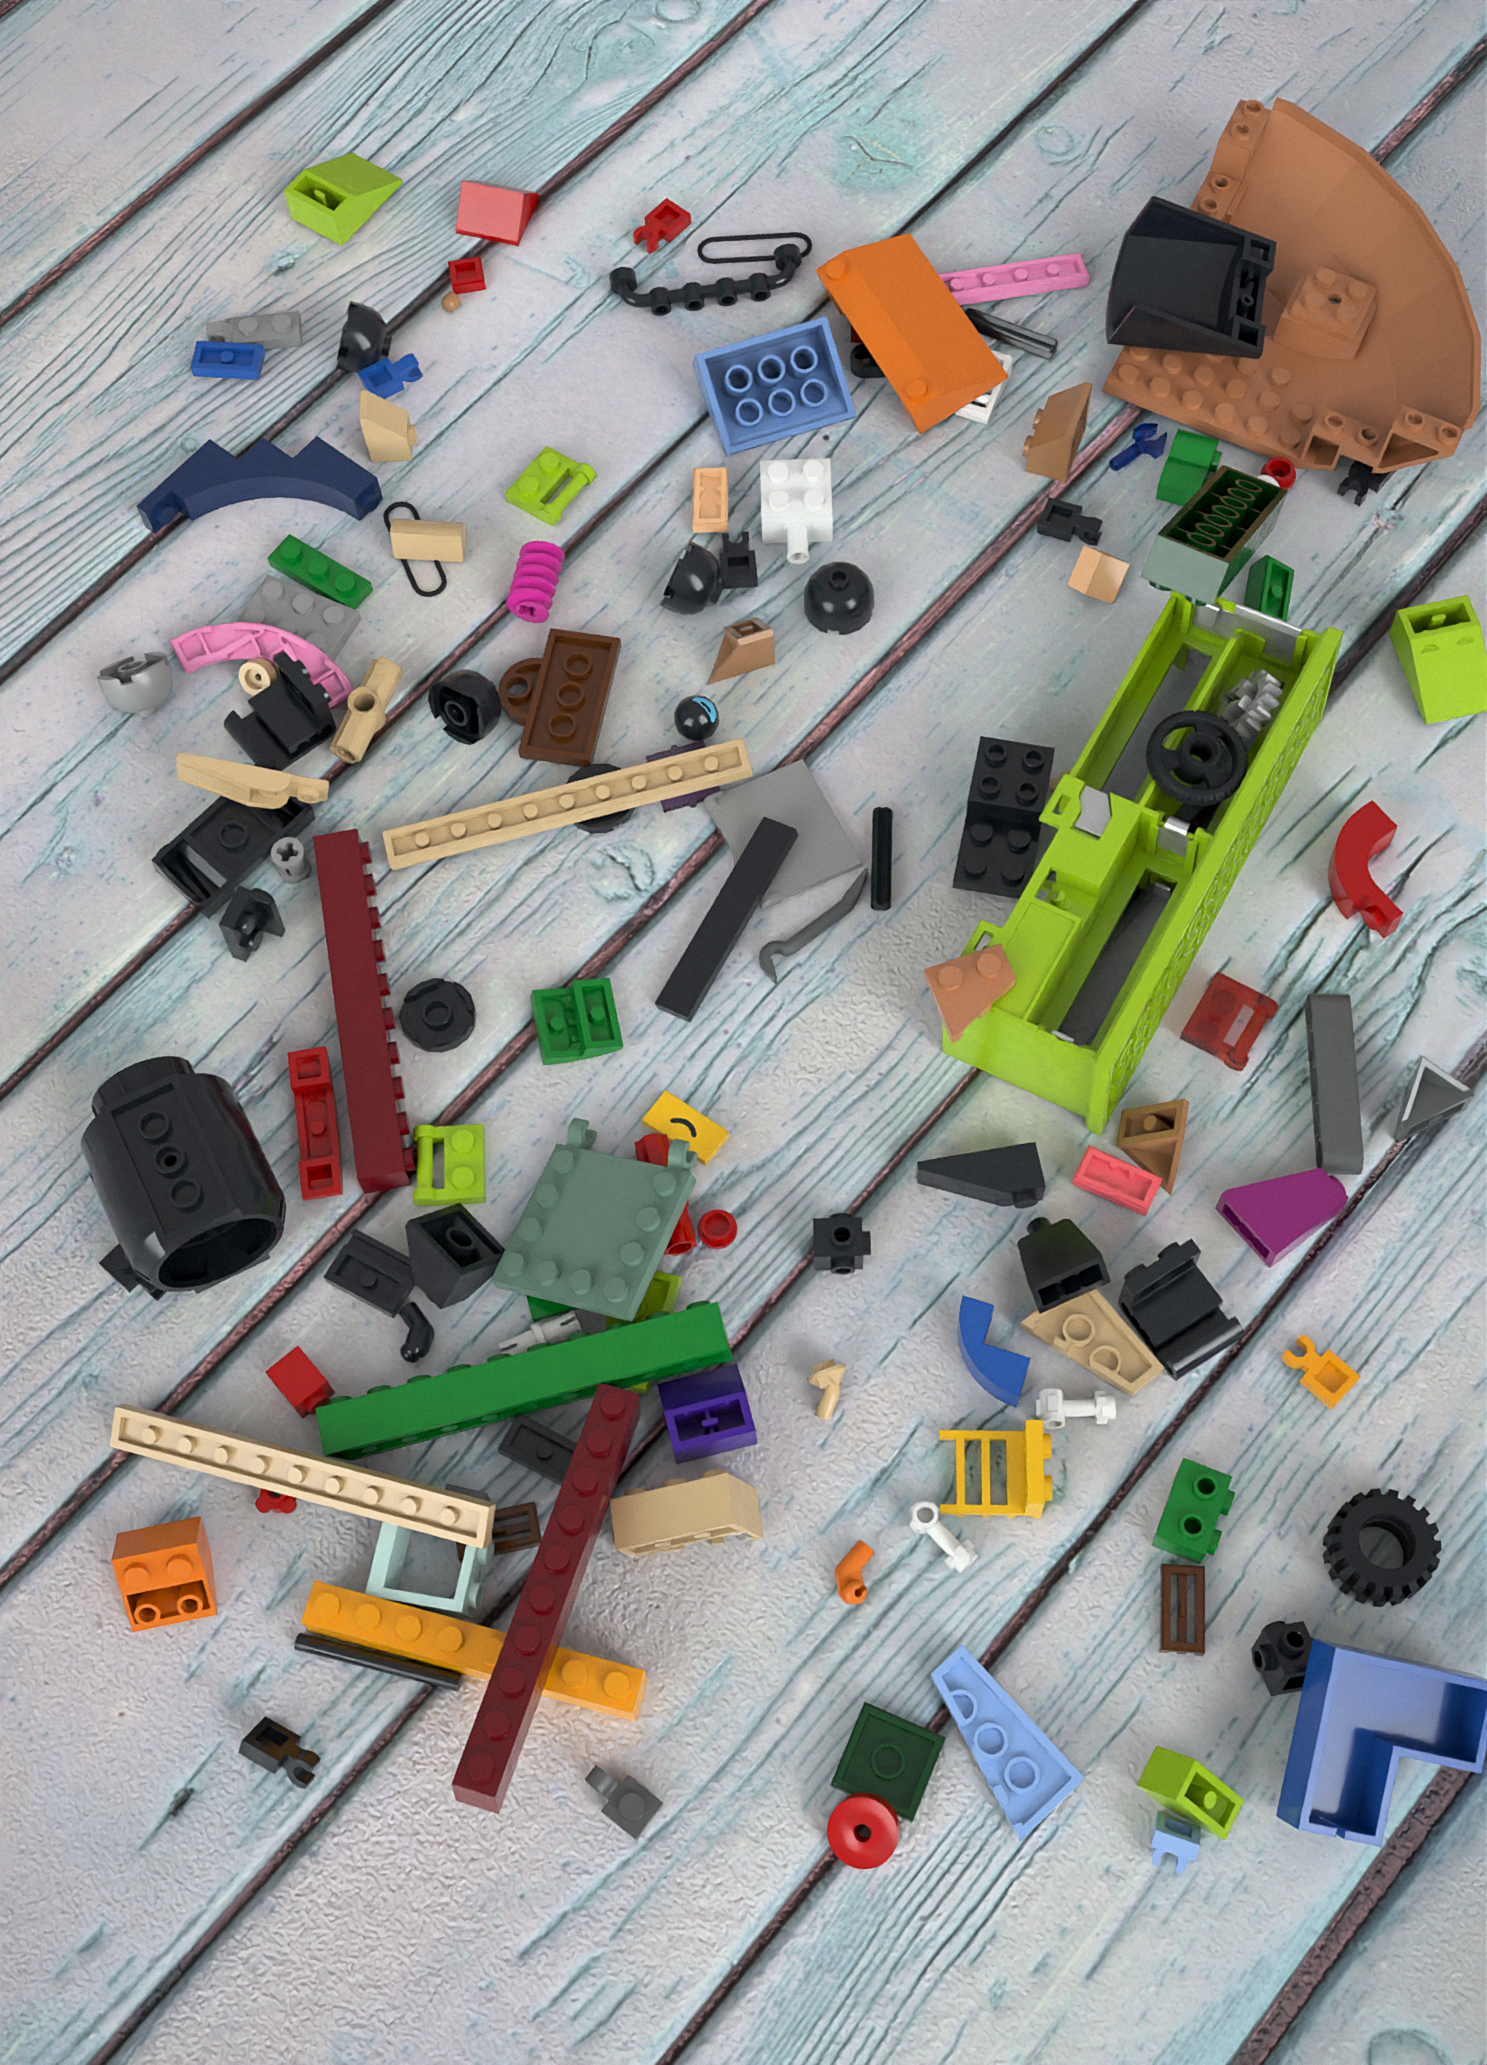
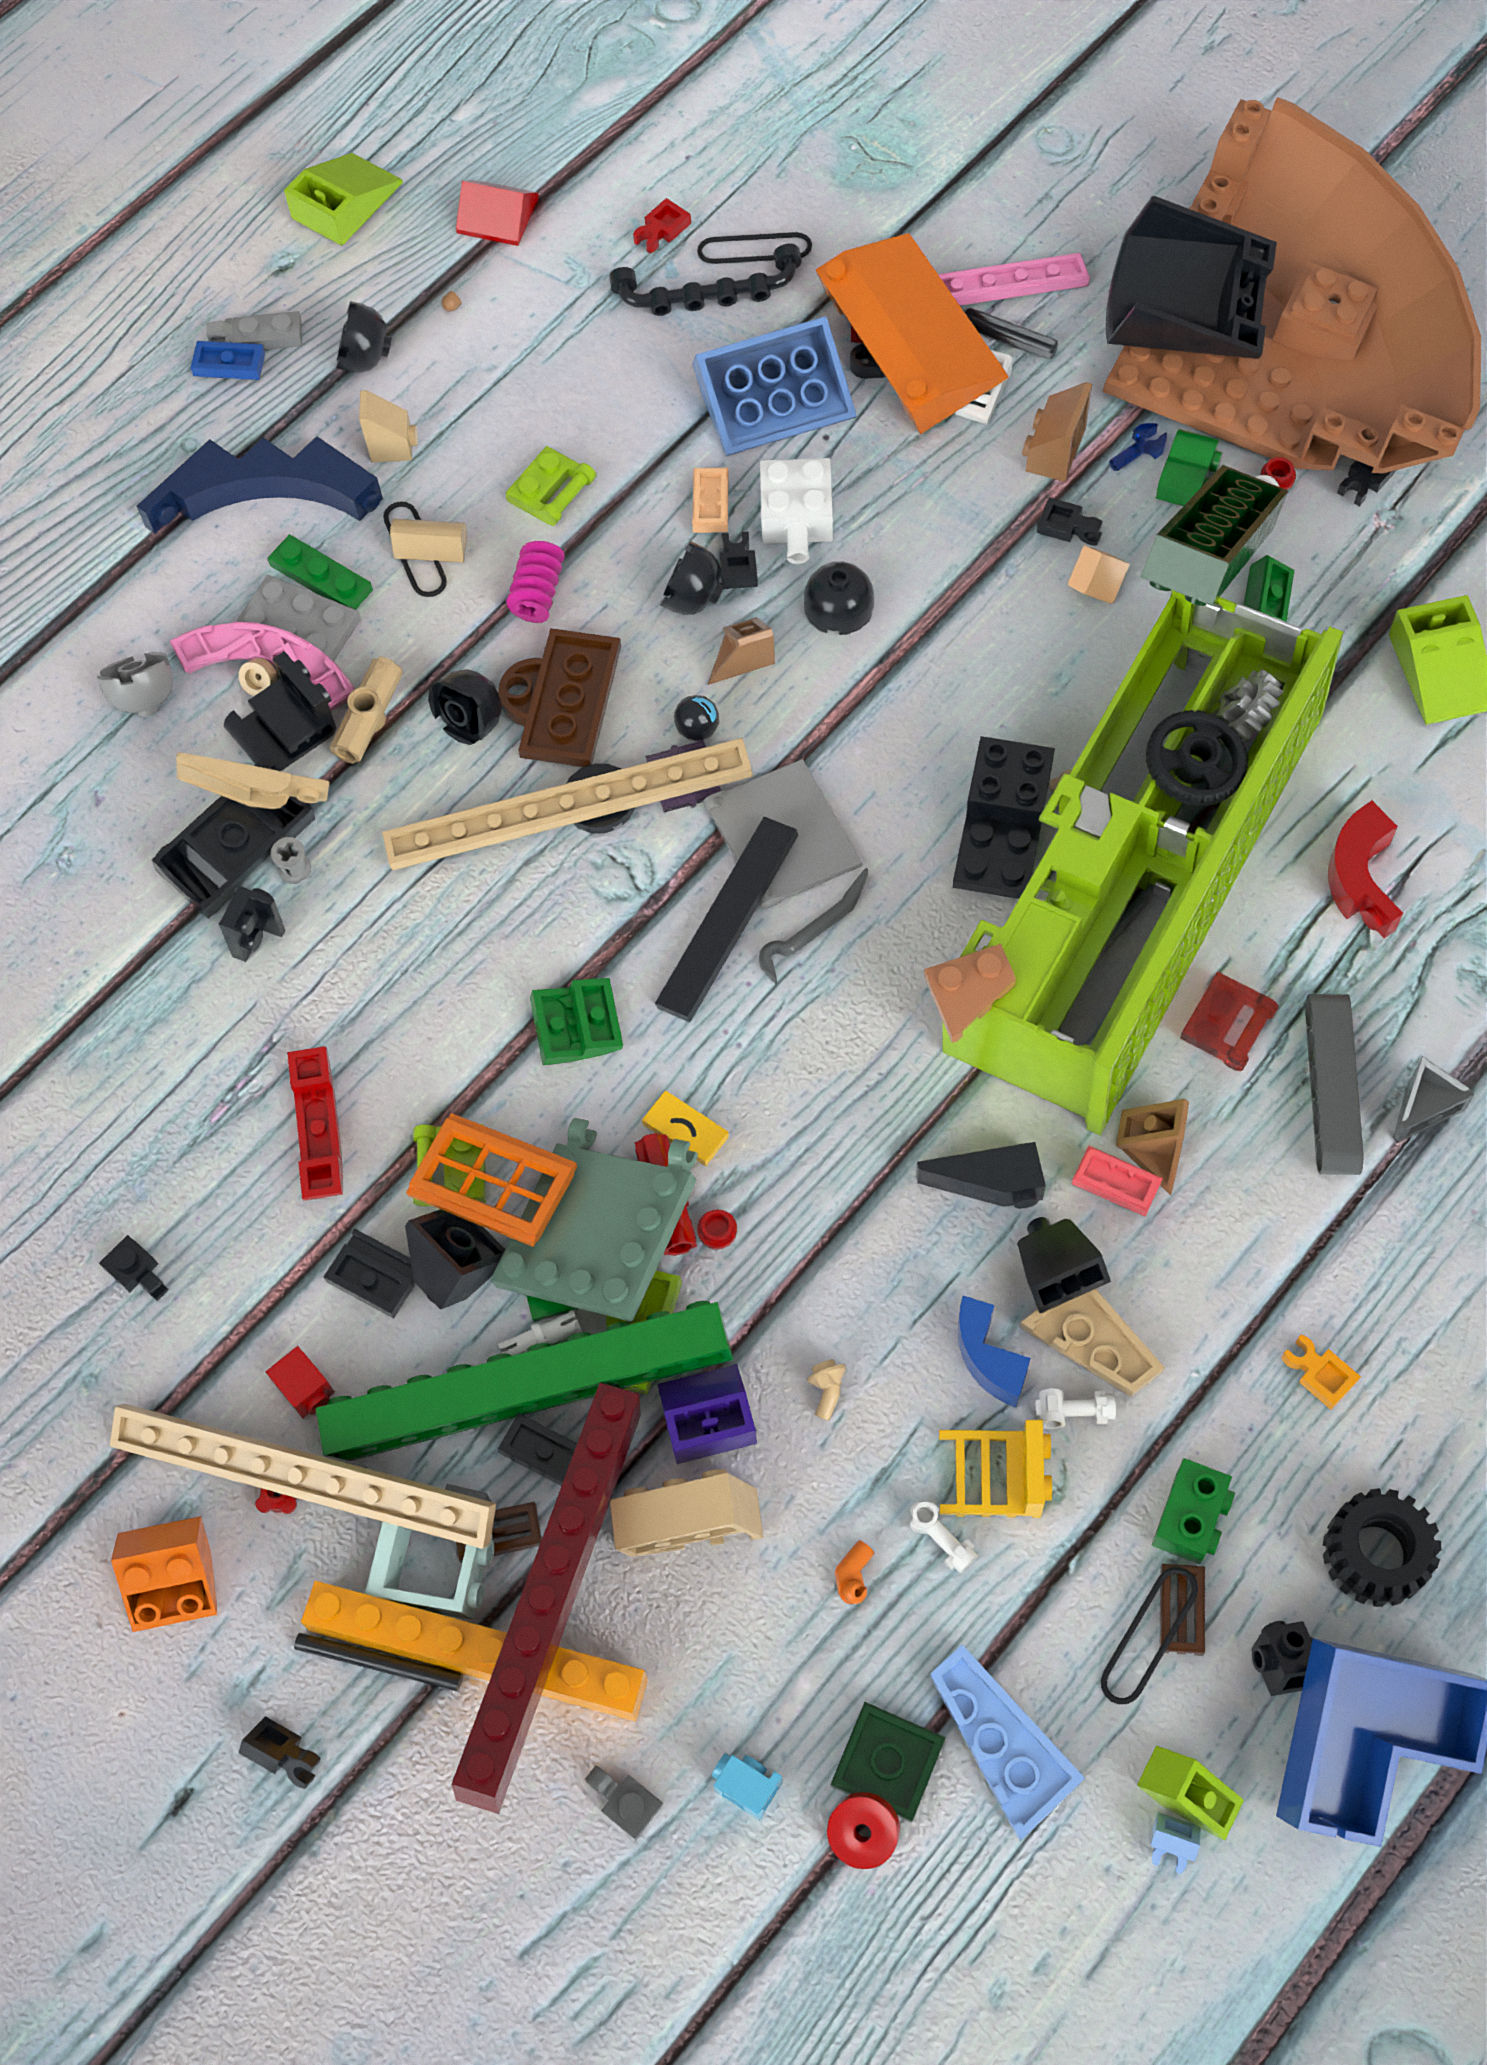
black piece [81,1056,286,1294] -> none
dark red brick [313,829,416,1194] -> none
blue plate [357,353,423,399] -> none
black tile [399,978,477,1053] -> none
black arm [399,1302,434,1363] -> none
red tile [448,256,486,294] -> none
black brick [813,1213,871,1275] -> none
black axle [871,807,893,911] -> none
black piece [1118,1238,1244,1381] -> none
magenta slope [1215,1168,1349,1268] -> none
none -> orange piece [406,1113,578,1247]
none -> medium azure brick [711,1753,783,1821]
none -> black piece [1101,1567,1198,1704]

